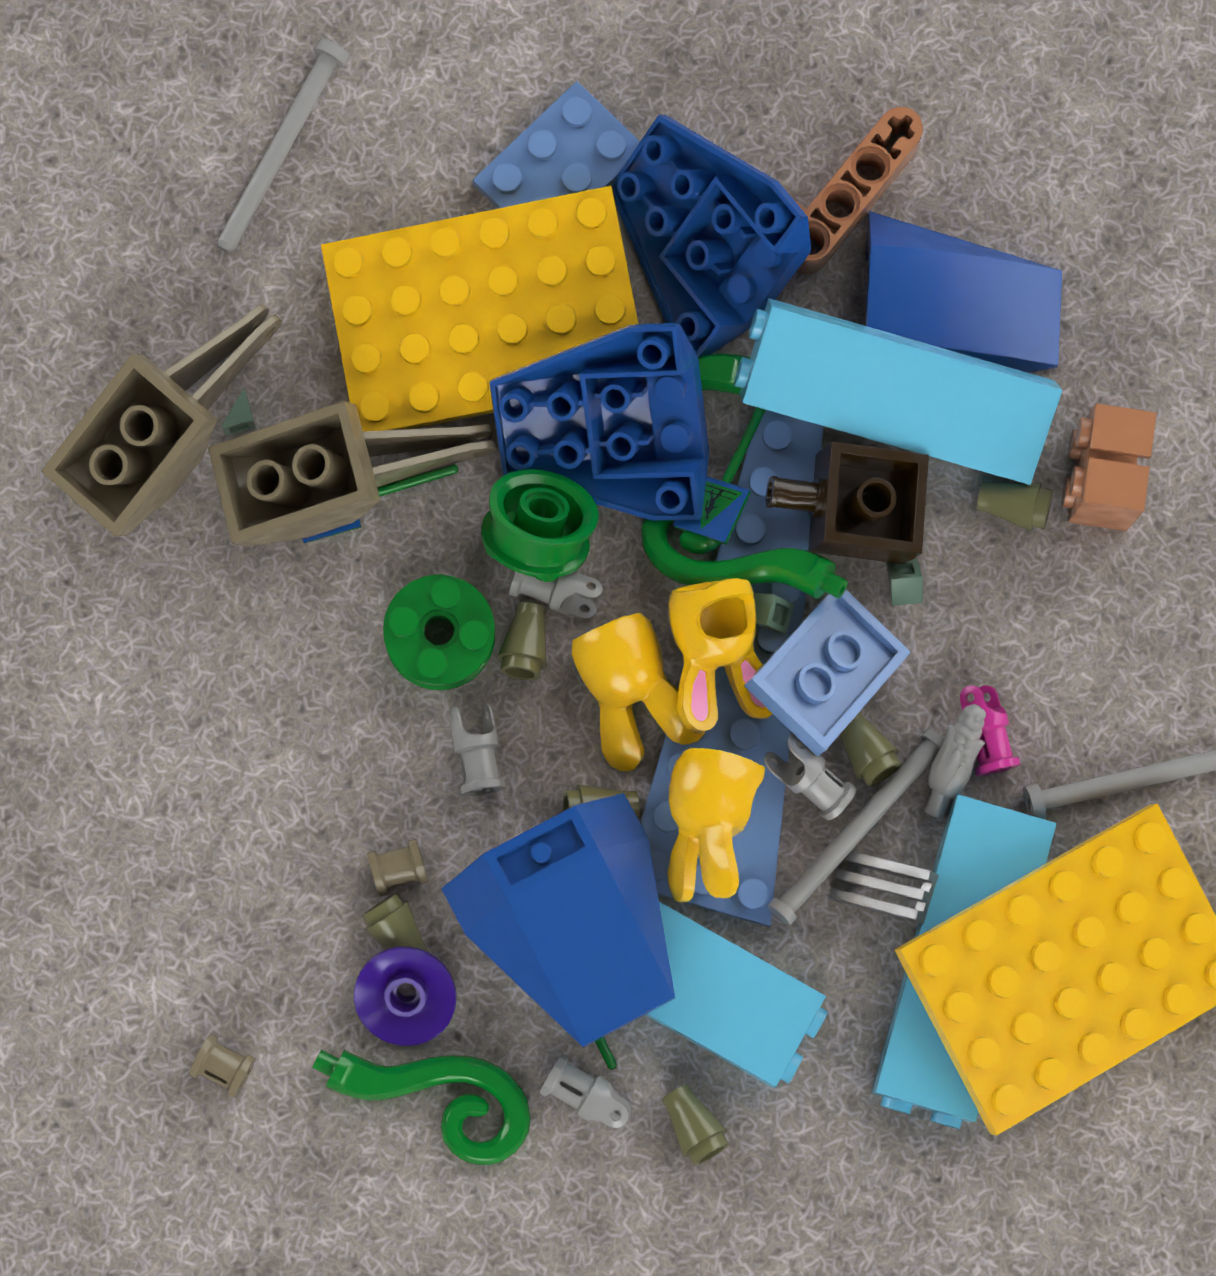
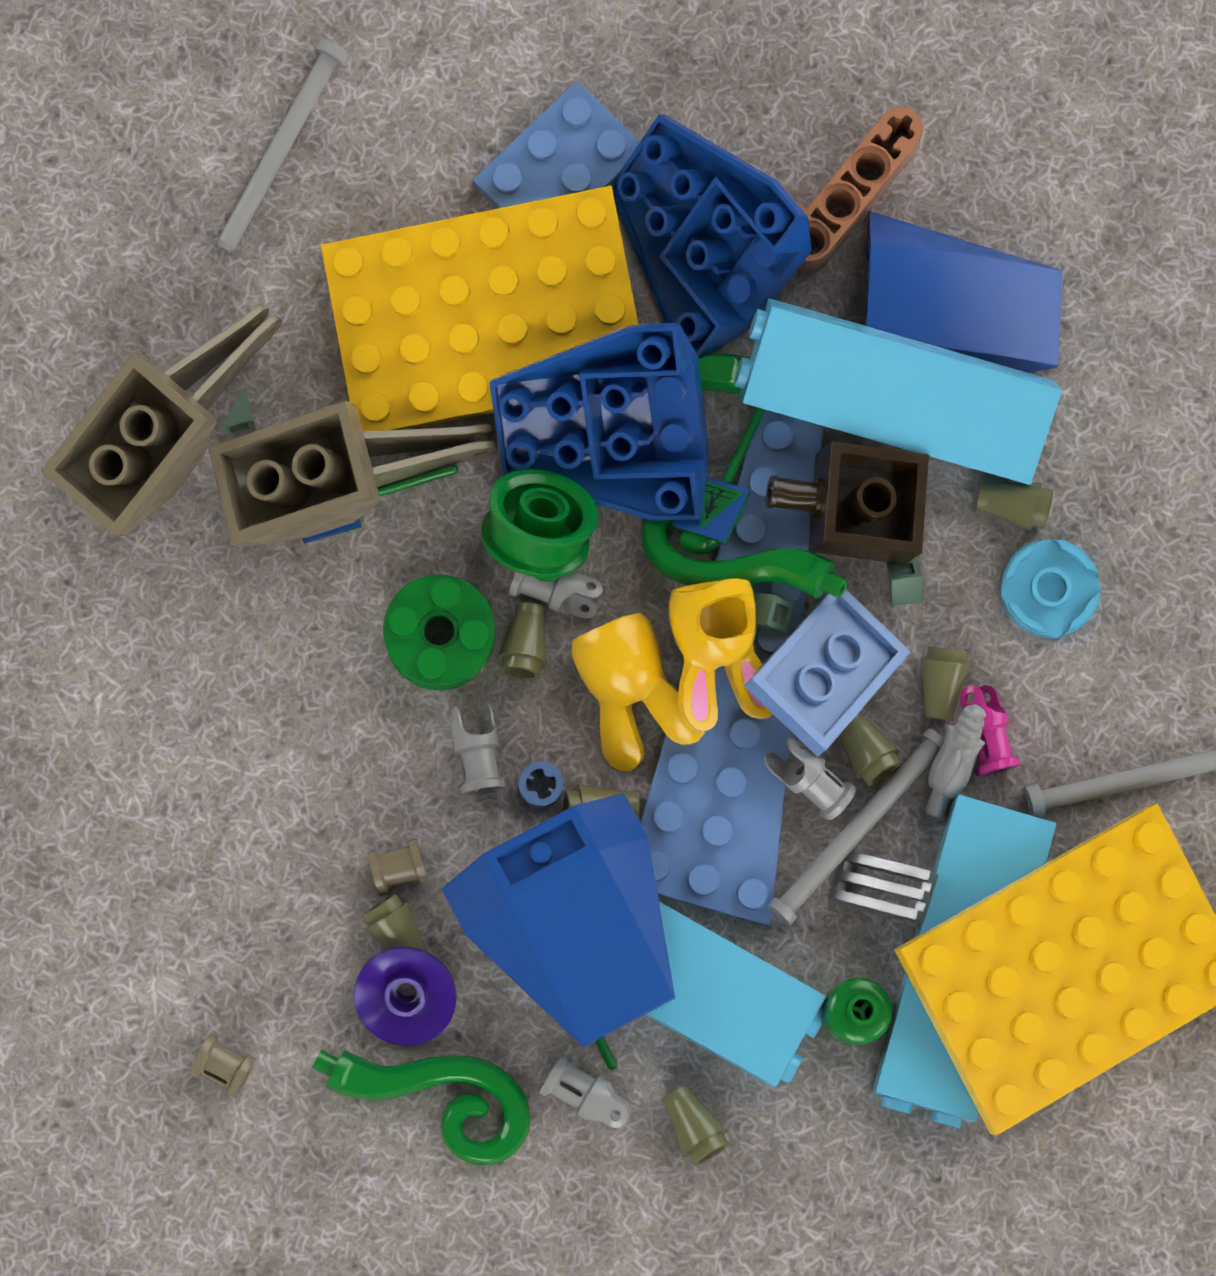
yellow piece [667,748,765,902] -> none
nougat piece [1061,403,1157,531] -> none
none -> medium blue bush [518,761,563,809]
none -> green head [821,977,892,1046]
none -> olive cone [921,646,971,721]
none -> medium azure tile [1000,539,1101,639]

